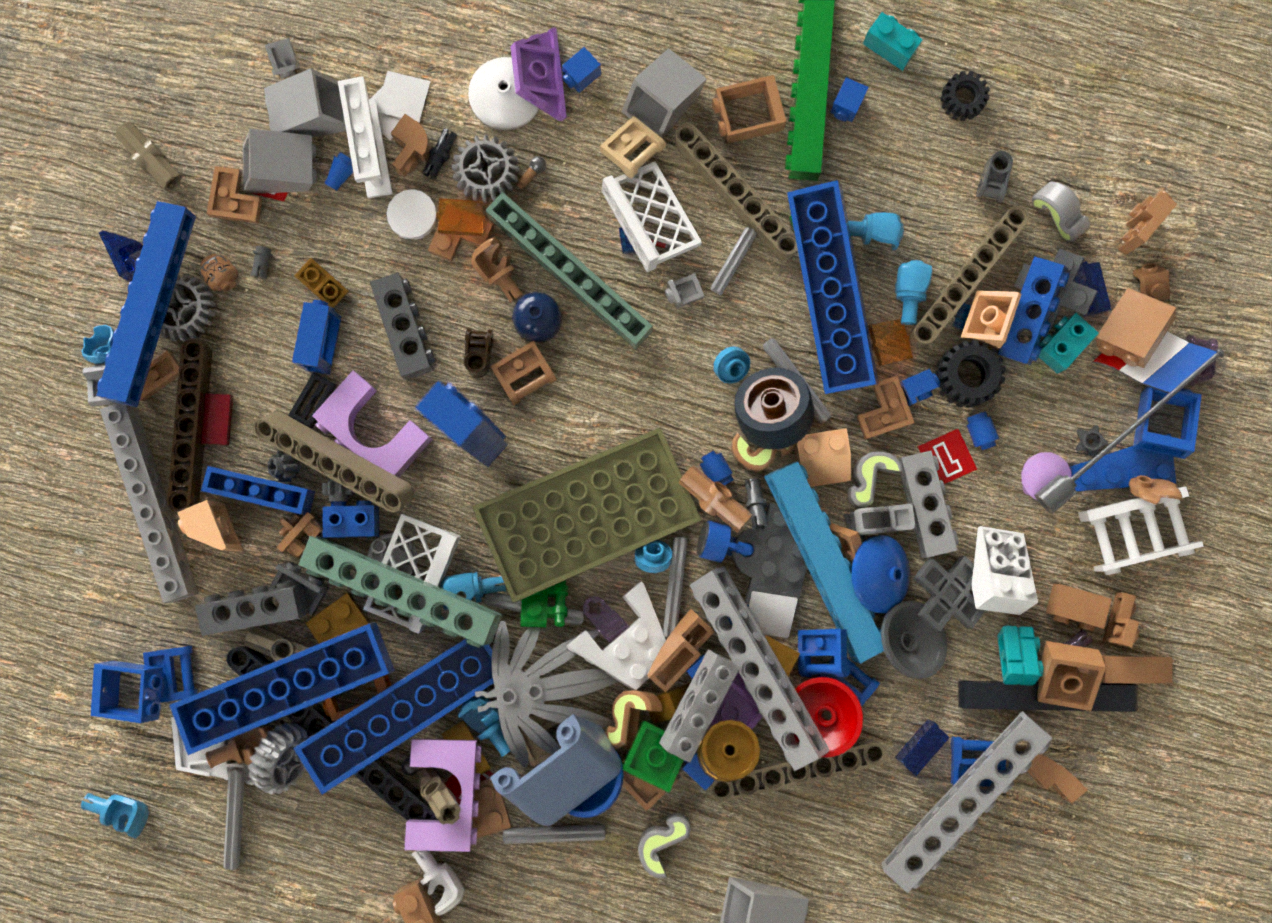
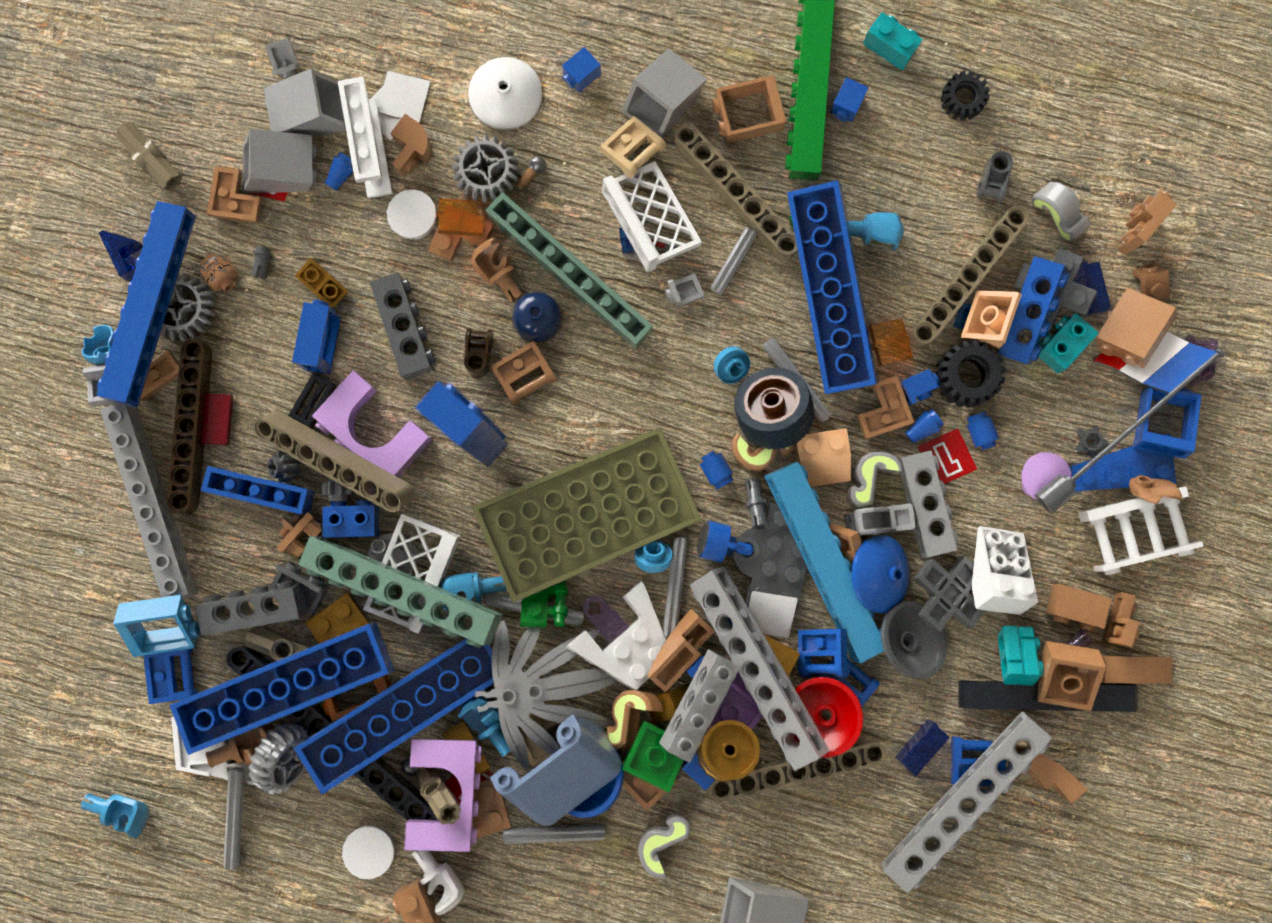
blue window [91,661,163,723] -> none
light nougat slope [178,500,243,551] -> none
black pin [421,128,457,180] -> none
medium lavender wing [510,28,567,121] -> none
medium nougat piece [679,465,752,533] -> none
dark azure piece [895,260,933,325] -> none
none -> dark azure window [113,595,200,657]
none -> white tile [342,825,396,879]
none -> blue cone [904,409,944,444]

